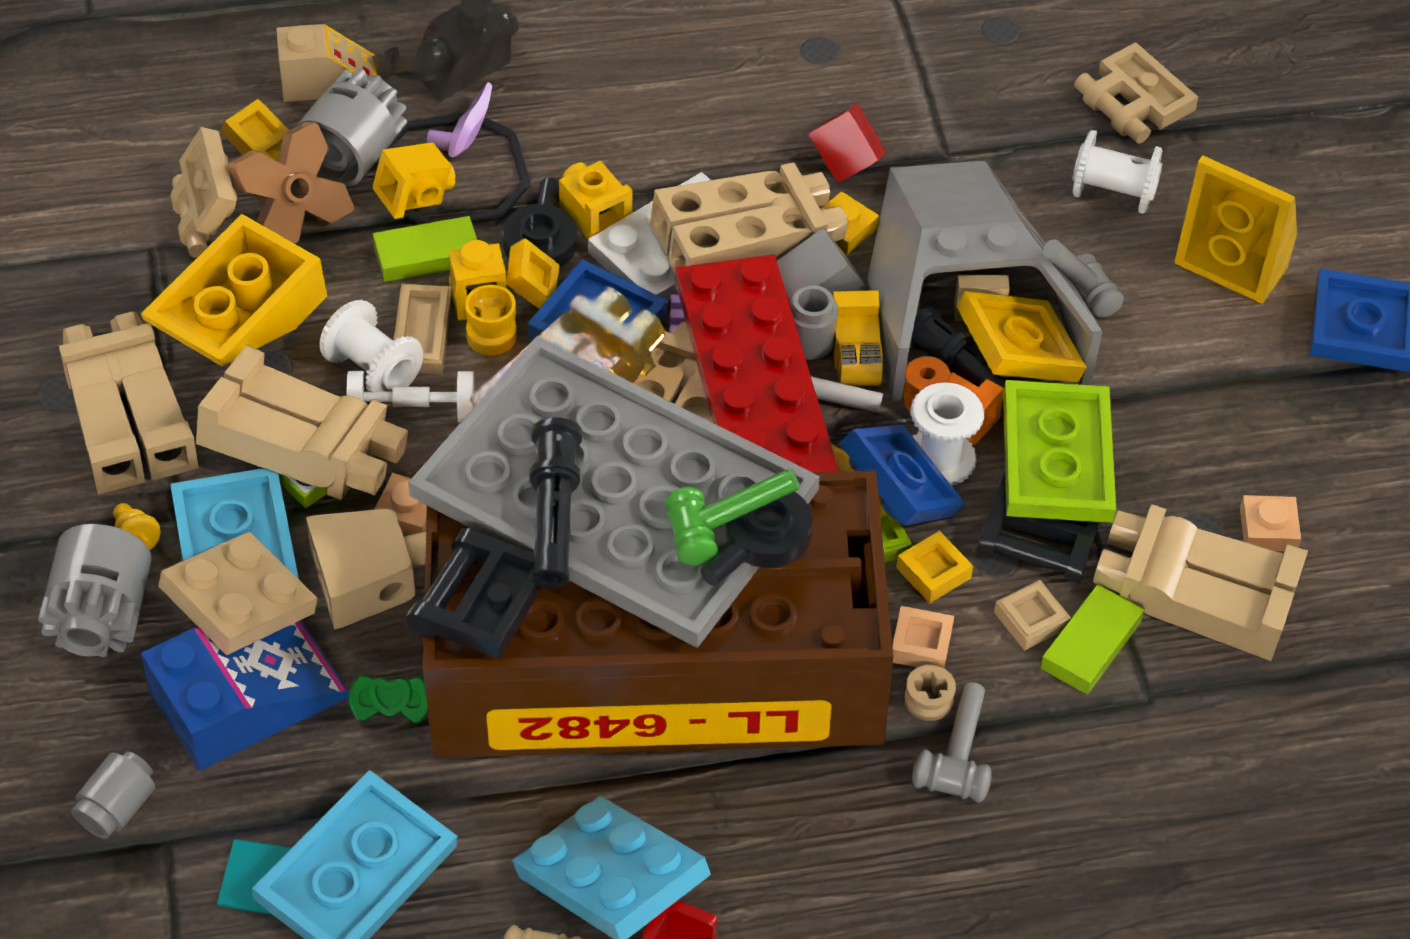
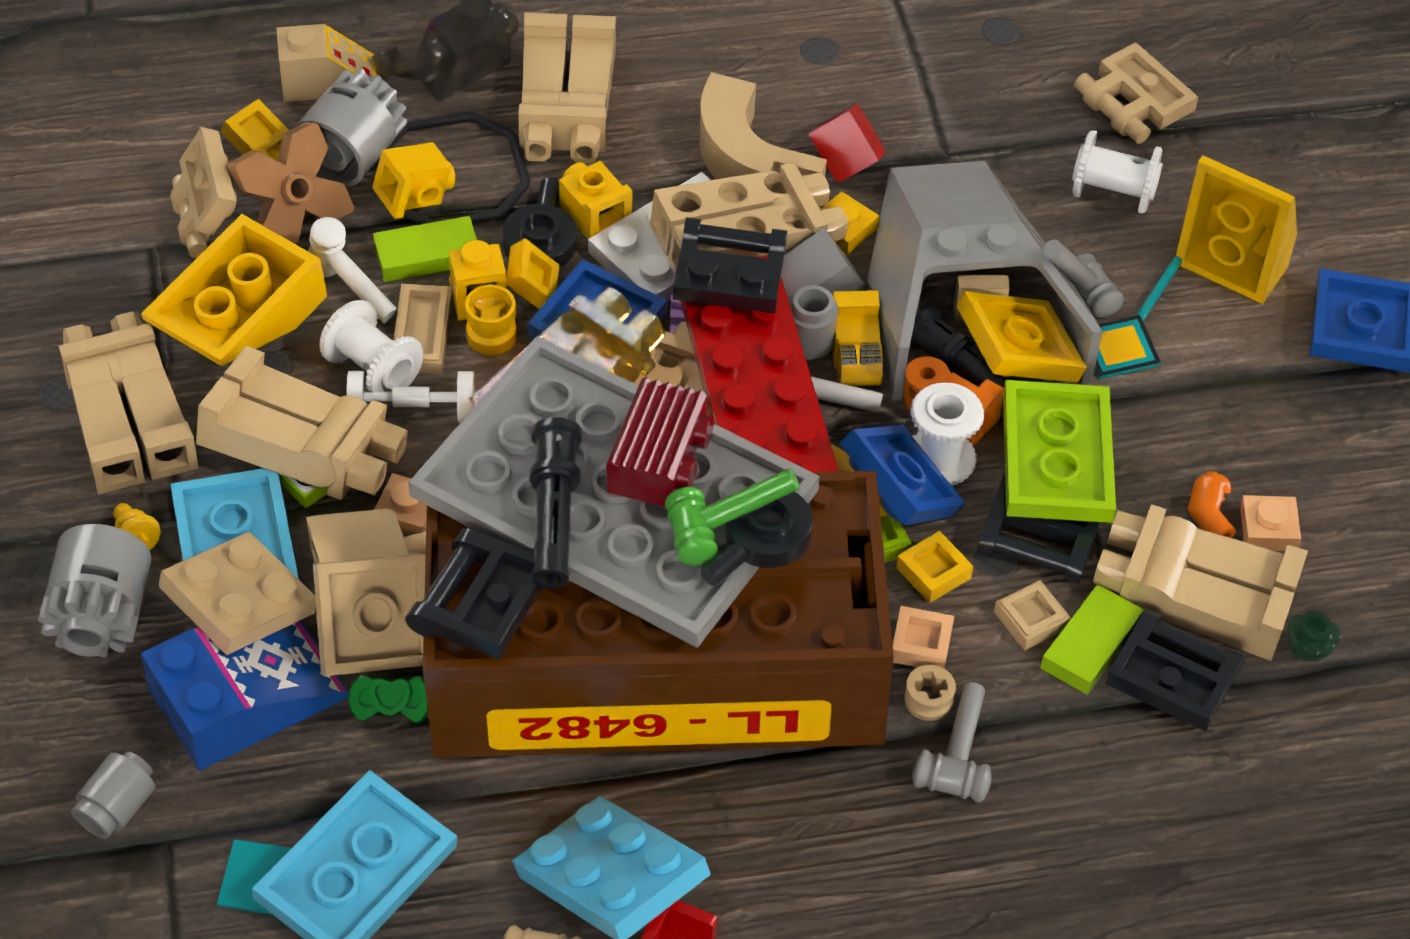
lavender bar [427,82,492,158] -> none
none -> white piece [308,217,398,324]
none -> tan plate [313,554,425,676]
none -> tan hips [518,12,616,164]
none -> dark red brick [606,377,714,507]
none -> black plate [673,217,788,313]
none -> tan arch [699,72,827,179]
none -> piece [1095,256,1182,380]
none -> black plate [1106,608,1247,731]
none -> orange arm [1188,471,1236,538]
none -> clear green plate [1287,610,1341,662]

